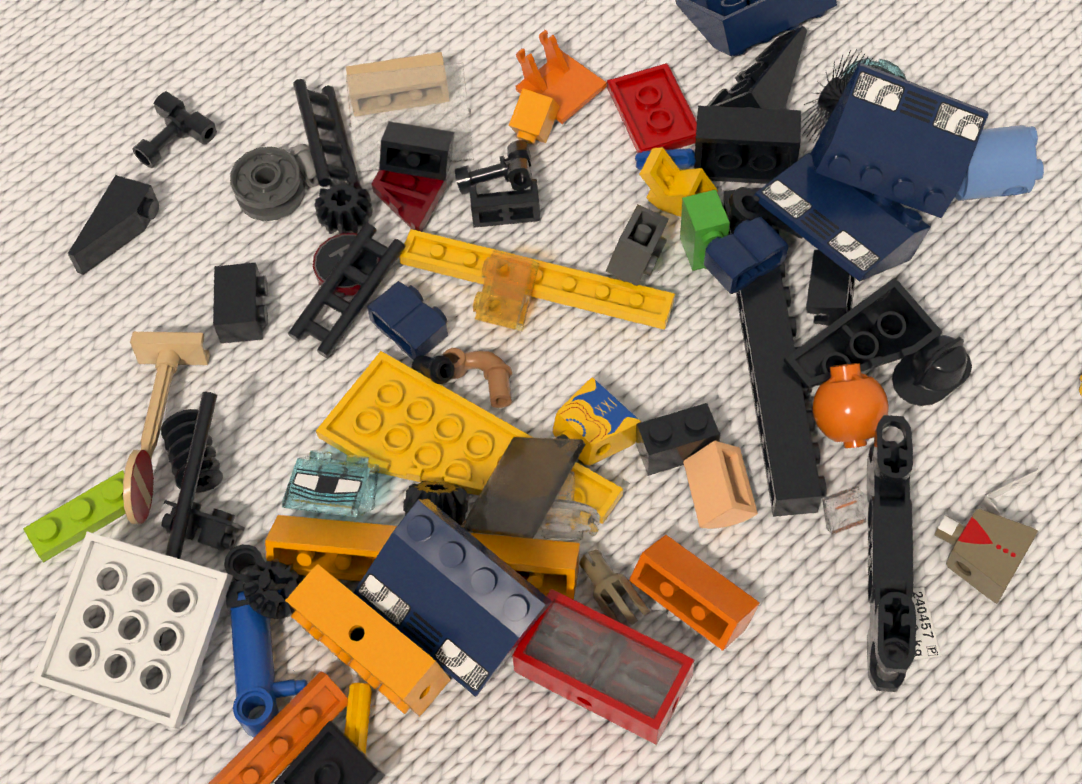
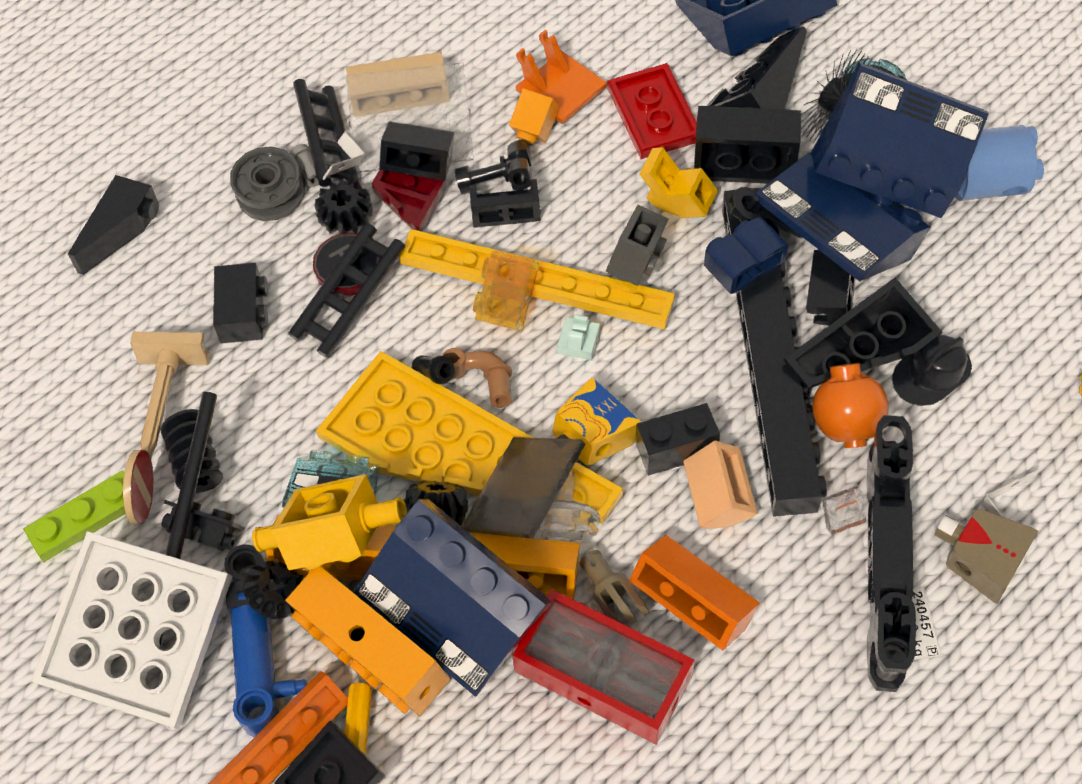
black bar [132,91,217,168] -> none
dark blue brick [367,281,448,360] -> none
blue axle [635,149,696,171] -> none
bright green brick [680,190,730,271] -> none
none -> yellow brick [252,474,407,570]
none -> white piece [323,130,365,180]
none -> light aqua tile [557,314,600,361]

